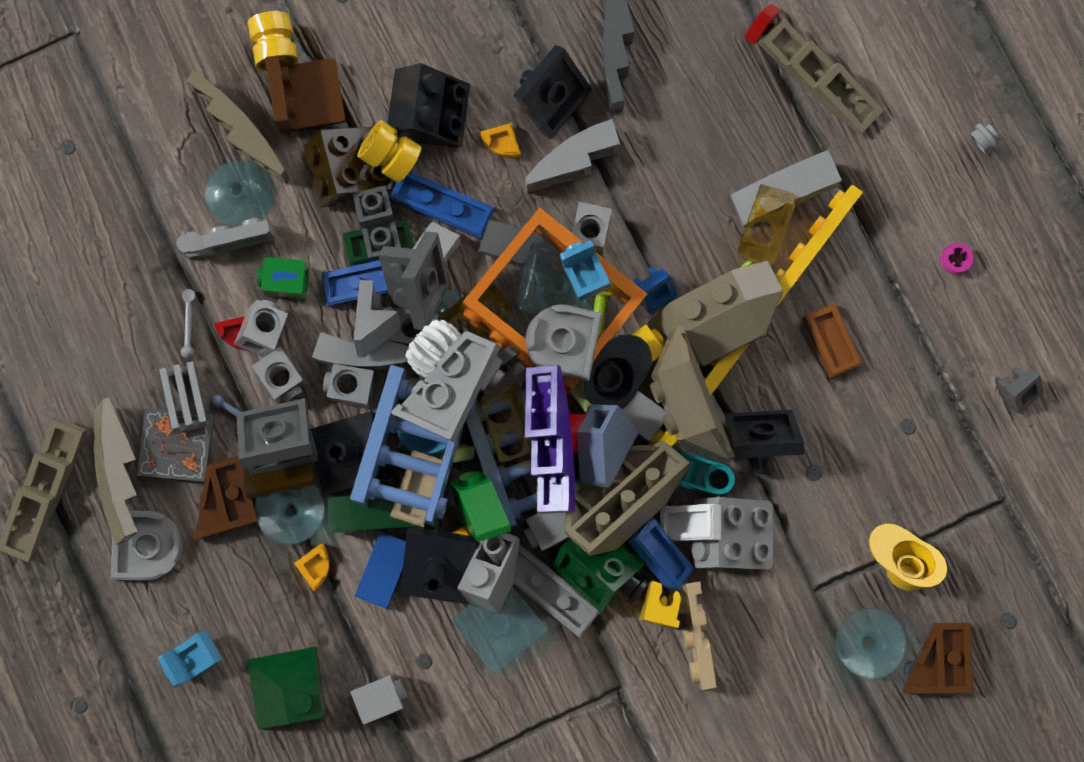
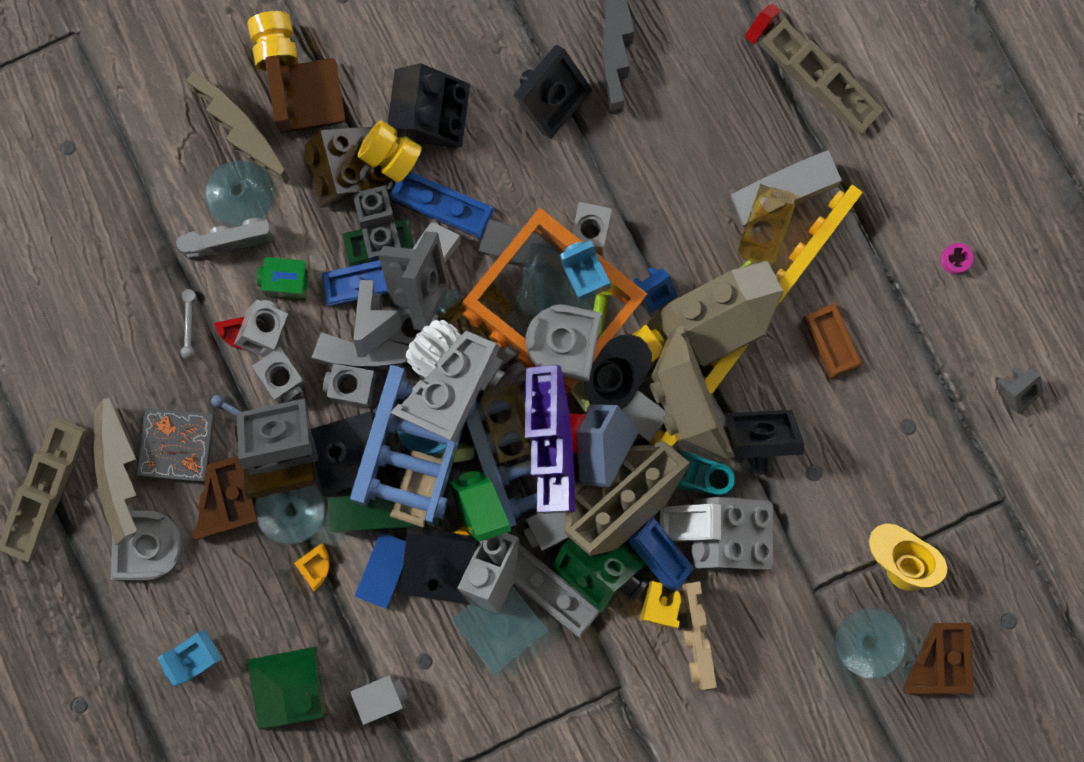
light grey tile [159,361,208,434] -> none
light orange tile [480,123,521,158] -> none
light grey slope [525,119,620,193] -> none
light grey plate [970,123,1001,155] -> none

